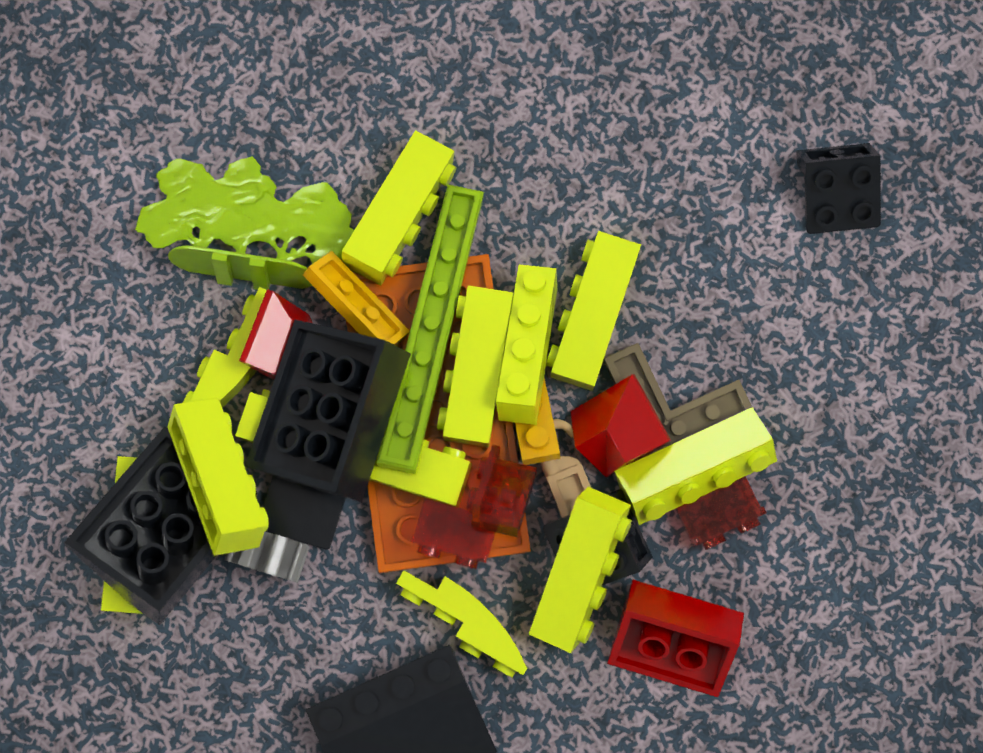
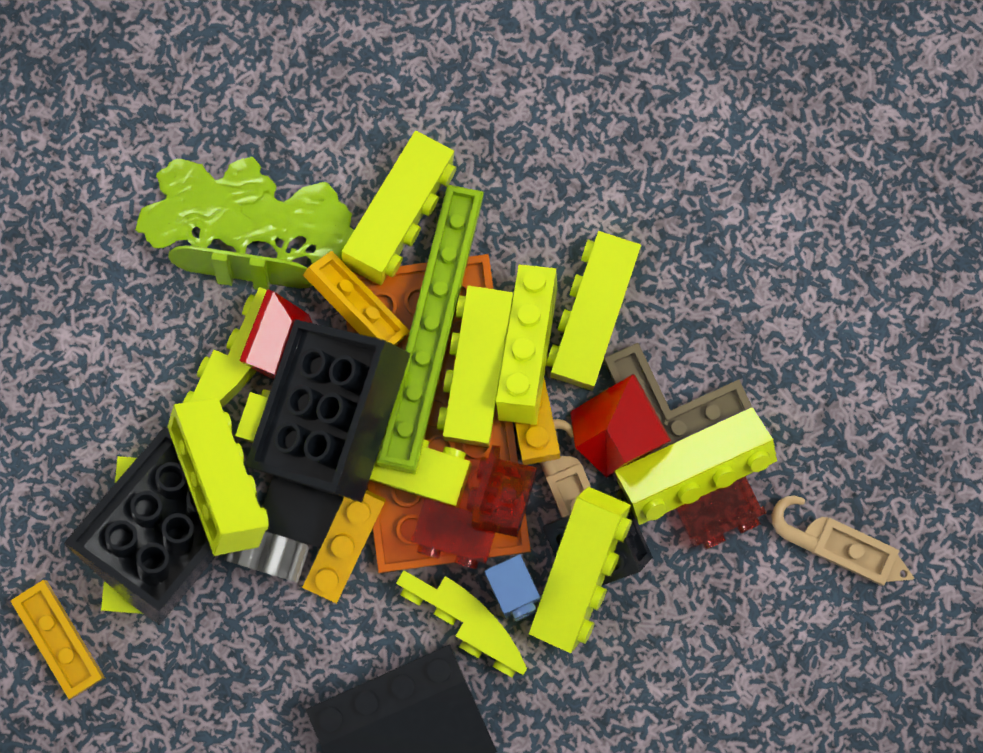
red slope [607,580,744,697] -> none
black bracket [796,143,881,234] -> none
none -> yellow plate [10,580,105,699]
none -> yellow plate [302,490,386,604]
none -> medium blue brick [485,554,540,622]
none -> tan plate [771,495,914,586]

